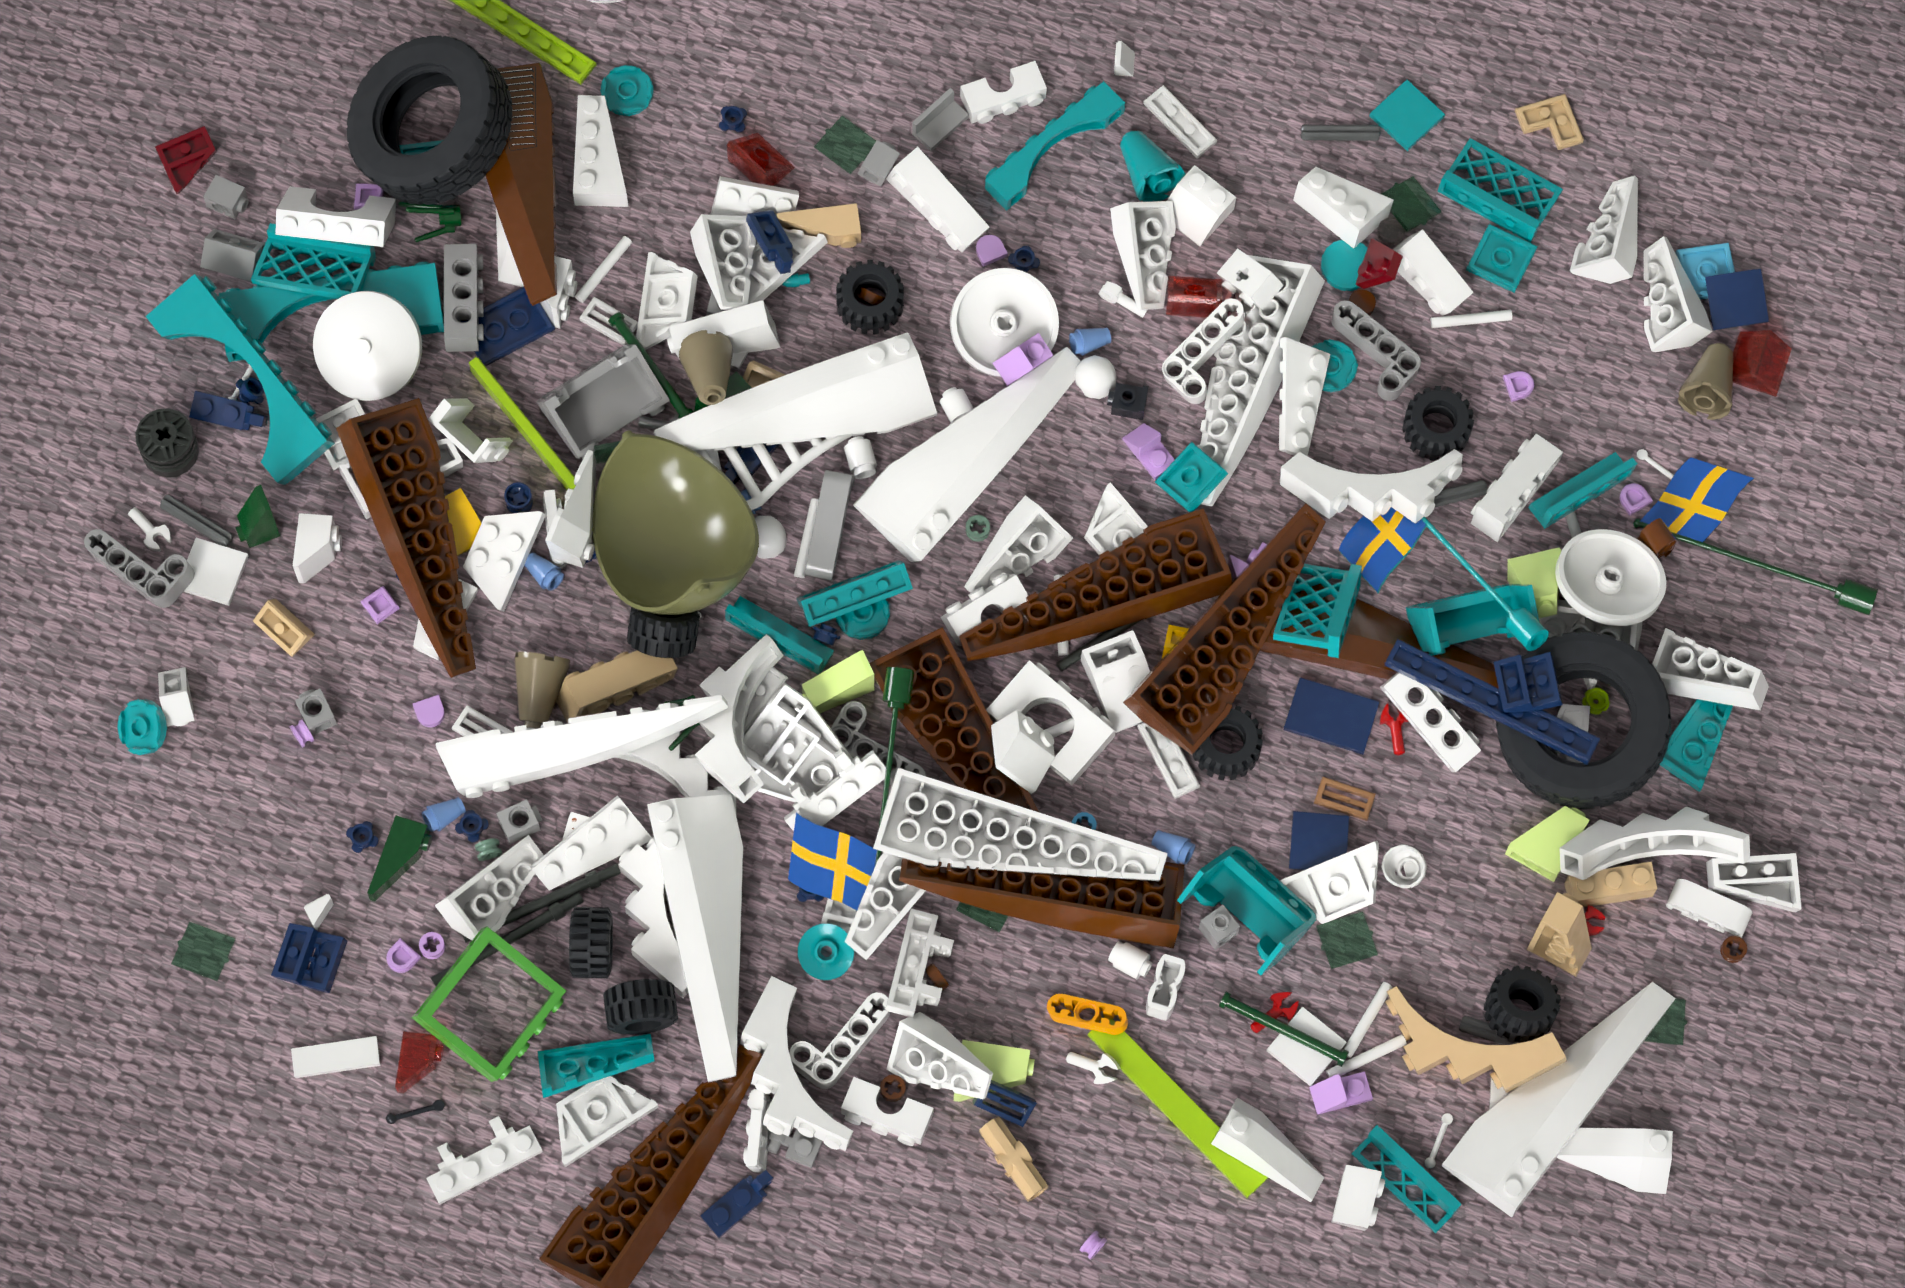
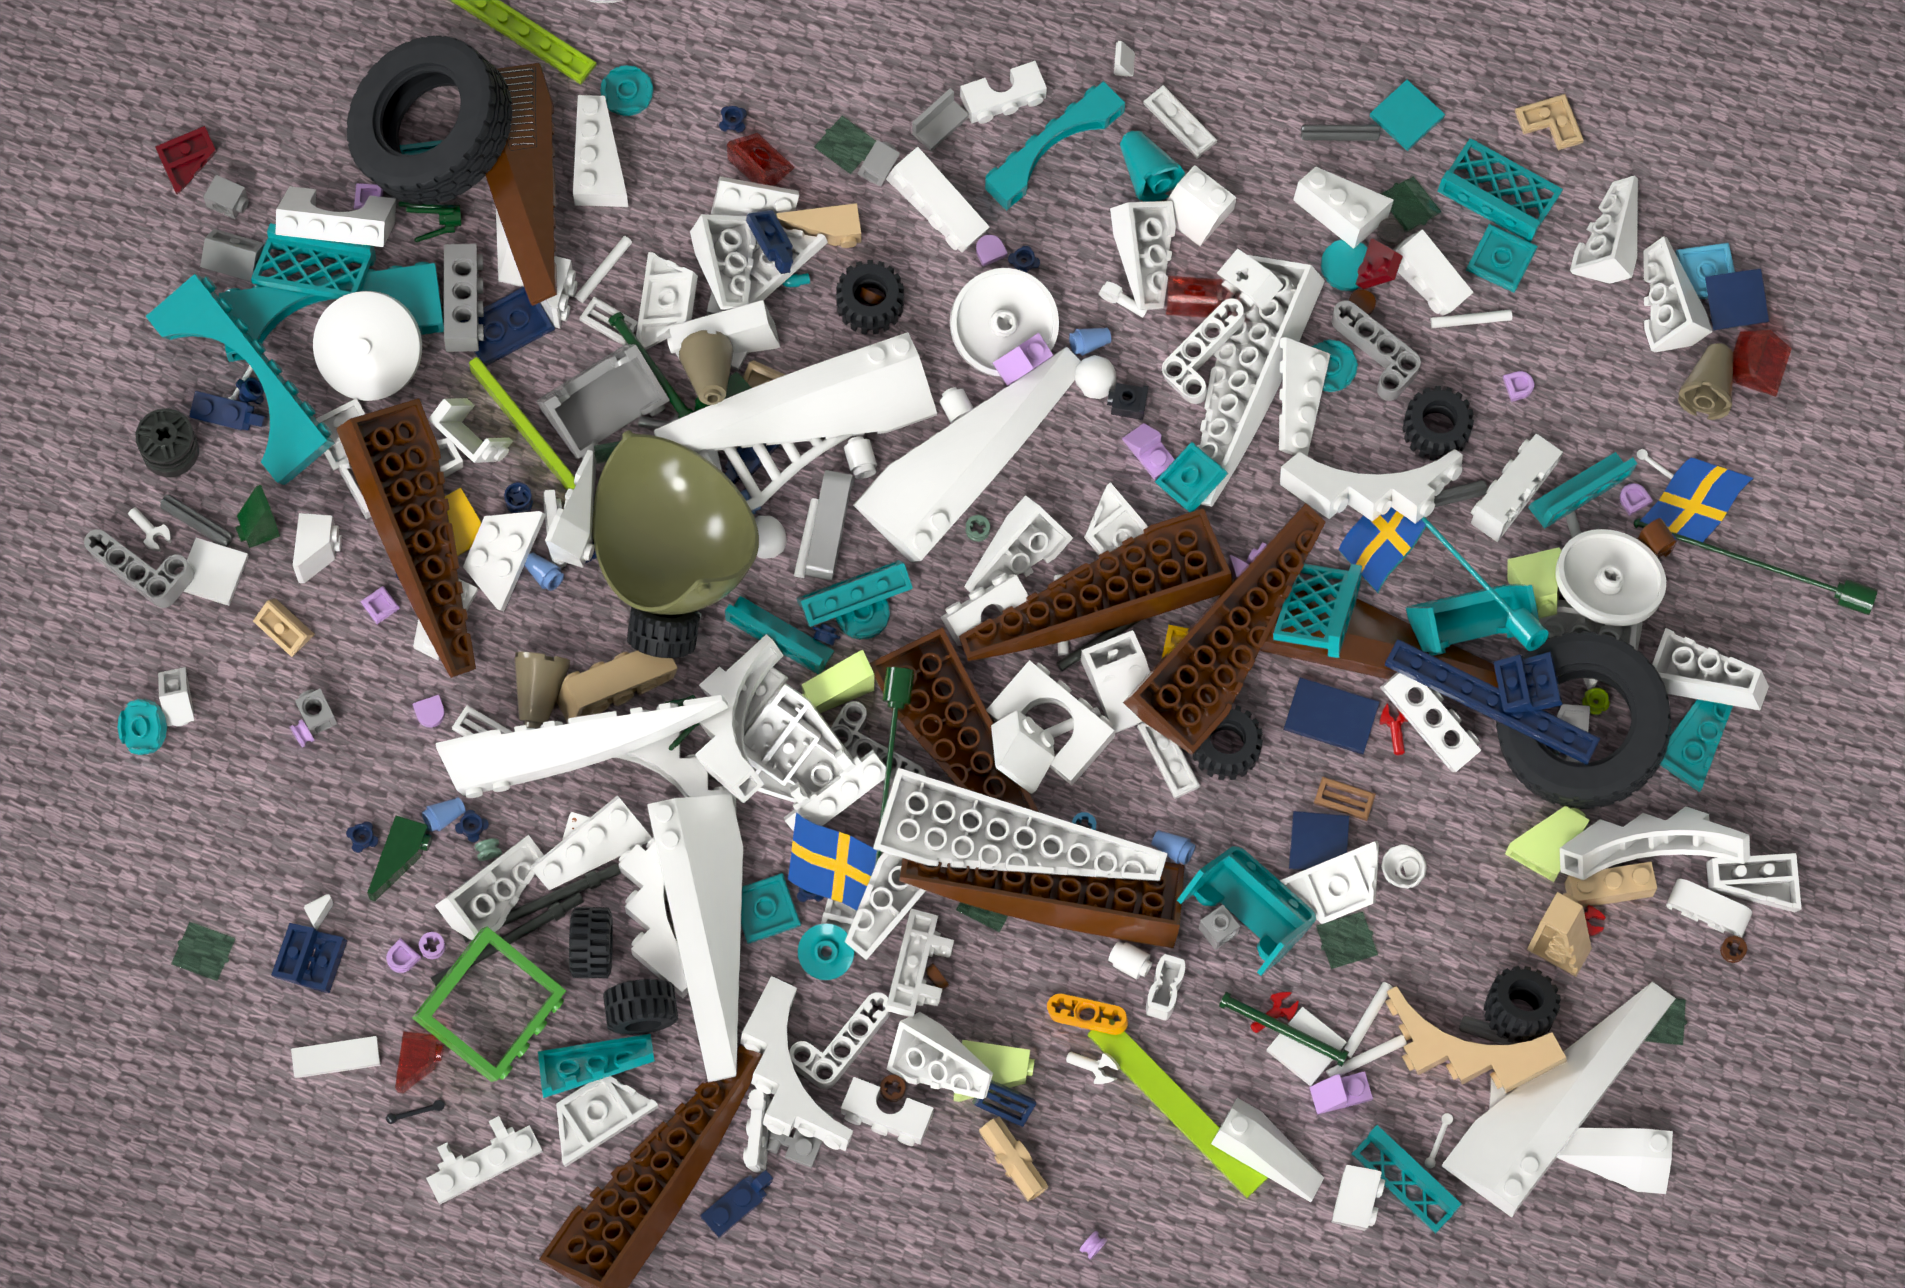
light grey brick [496,799,542,844] -> none
none -> teal tile [741,873,801,944]

